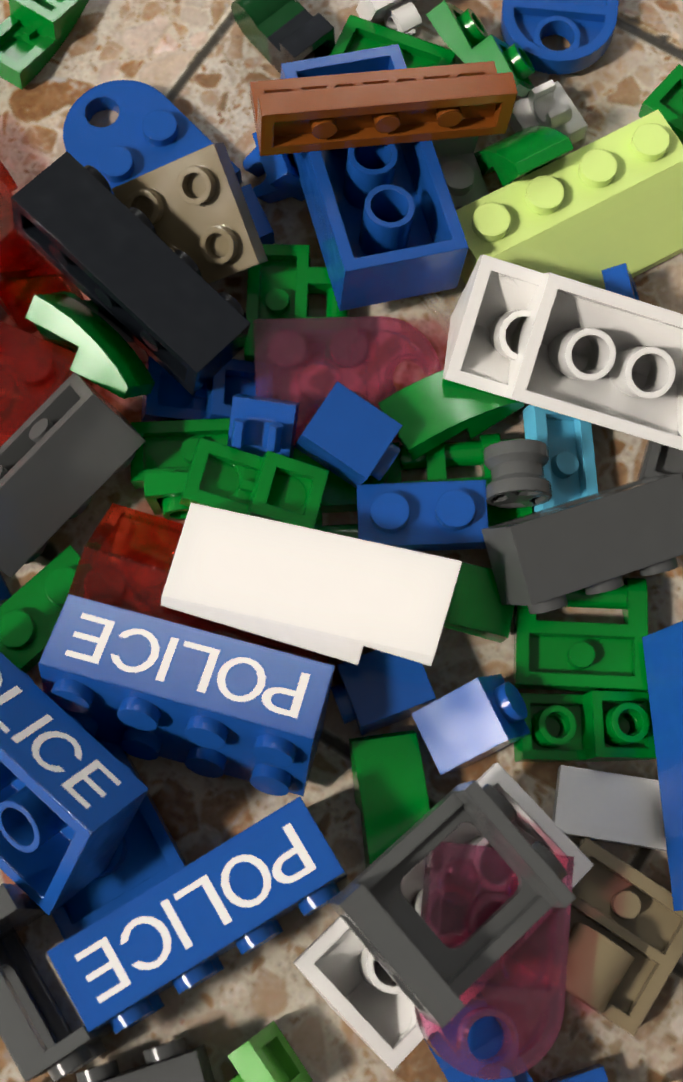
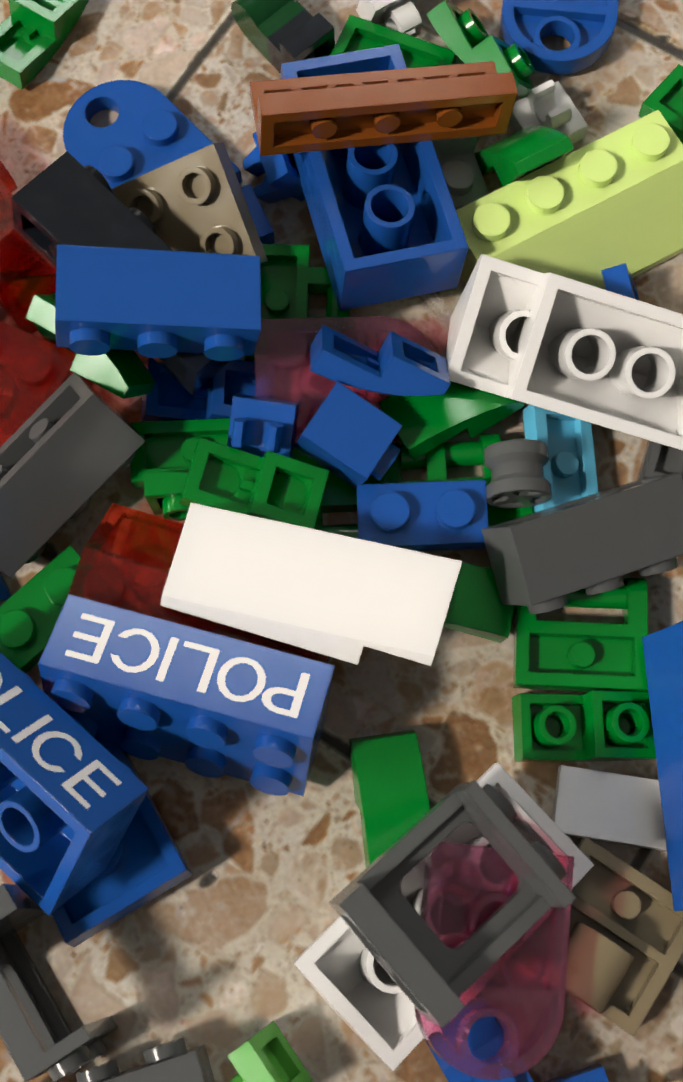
blue brick [47,796,347,1035] -> none
blue brick [331,650,436,736] -> none
brick [411,674,531,775] -> none
none -> blue brick [55,244,261,361]
none -> blue slope [310,324,451,396]

